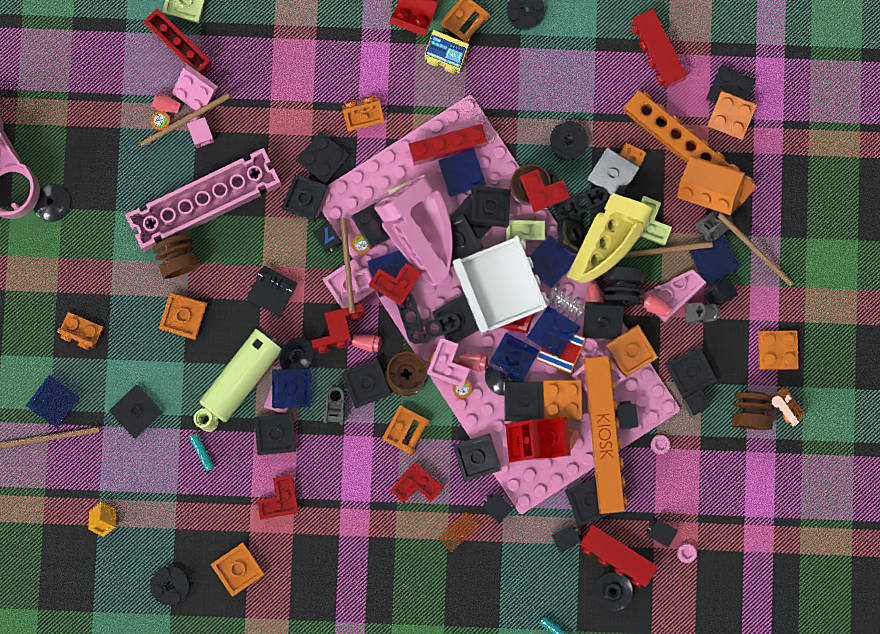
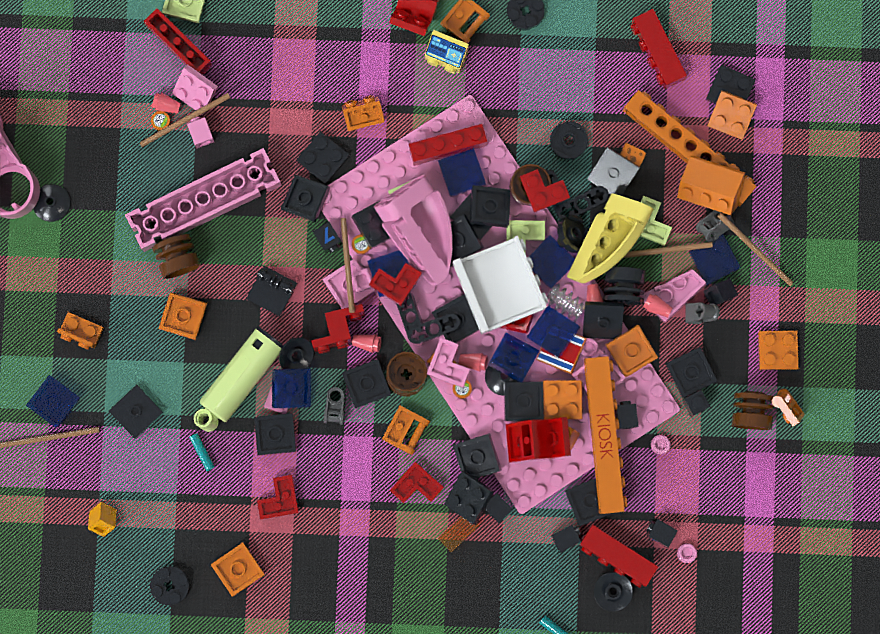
none -> black plate [444,471,494,525]

